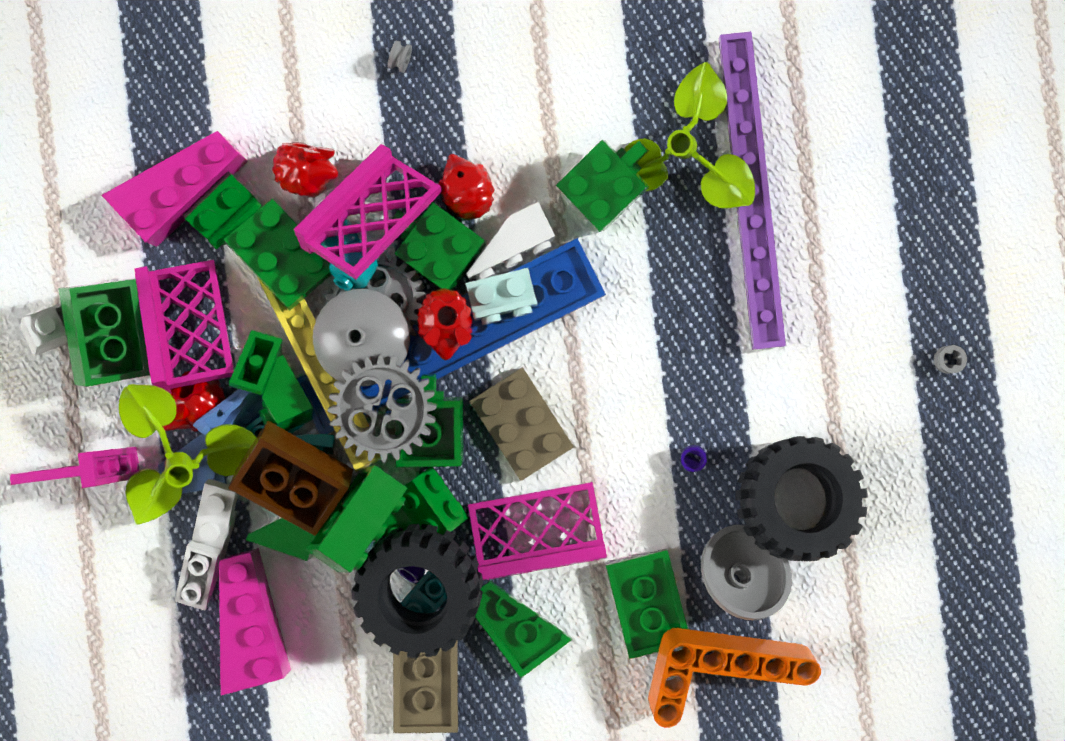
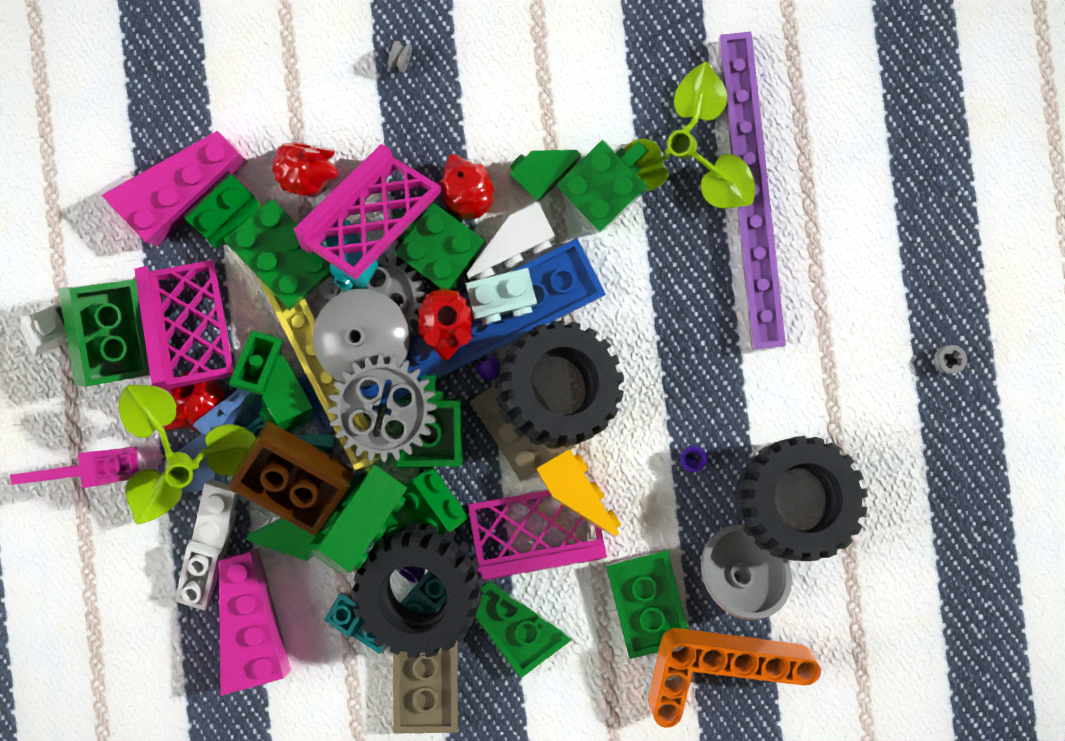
none -> teal slope [324,593,388,654]
none -> dark purple hinge [474,354,500,381]
none -> black tyre [495,320,624,448]
none -> green slope [509,149,581,203]
none -> yellow slope [536,449,621,538]

